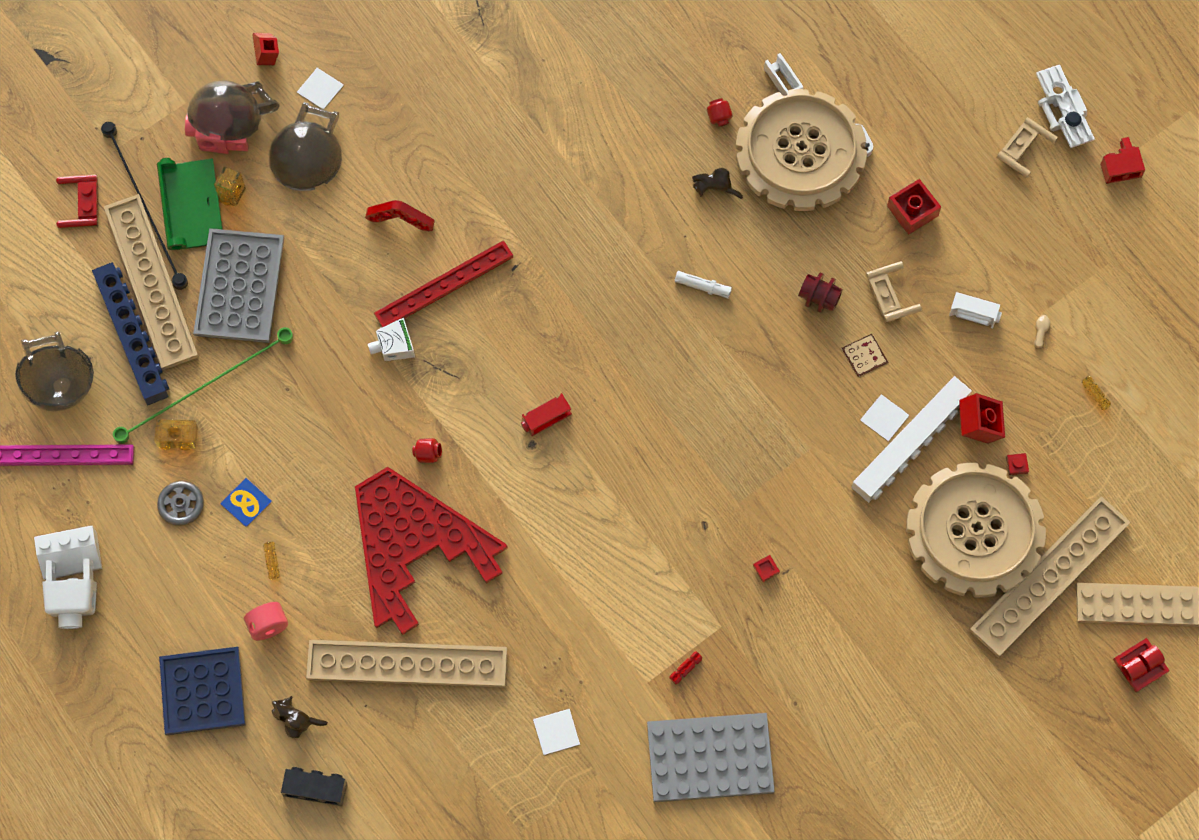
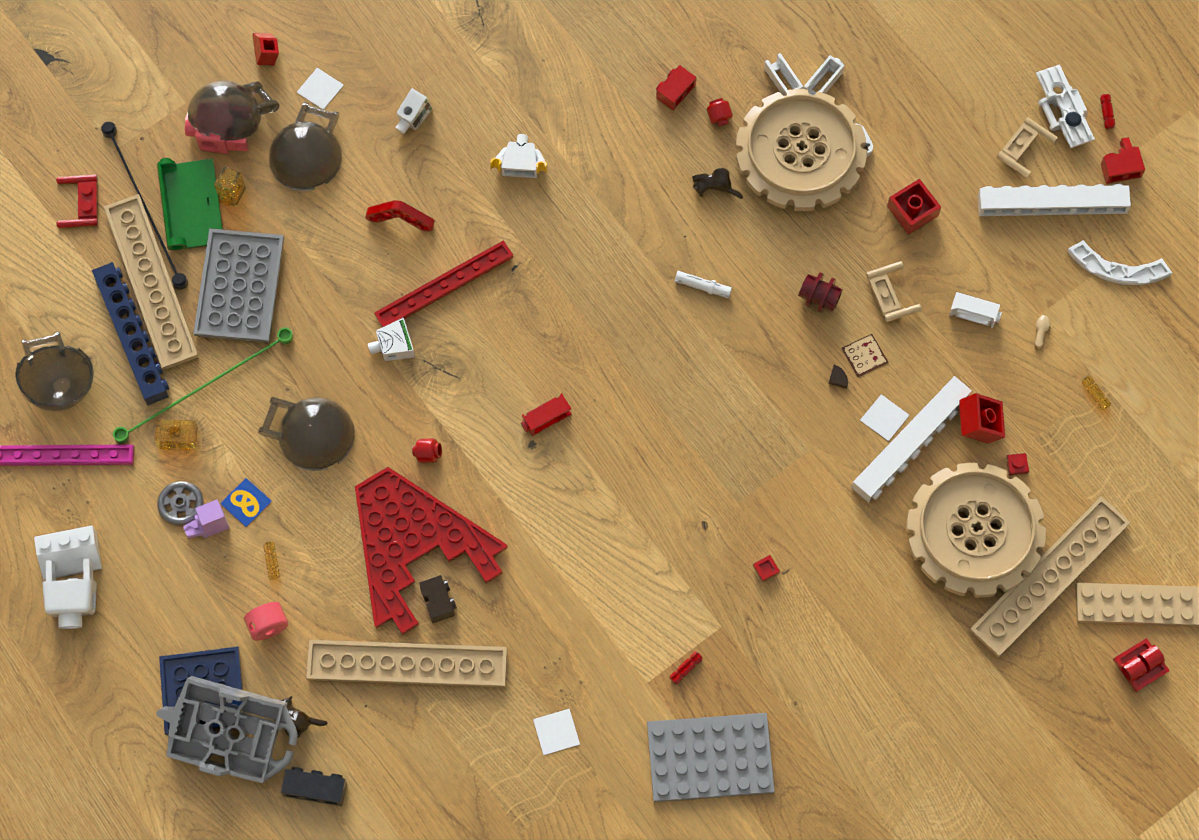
none -> light grey piece [156,676,298,783]
none -> lavender hinge [183,499,230,539]
none -> clear smoke windscreen [258,397,355,471]
none -> white torso [395,88,433,134]
none -> dark brown brick [419,575,457,623]
none -> torso [490,134,547,178]
none -> red brick [656,65,697,111]
none -> white window [804,55,845,95]
none -> dark brown tile [829,365,848,389]
none -> white brick [977,184,1131,216]
none -> white tile [1067,240,1172,285]
none -> red axle [1100,94,1115,129]

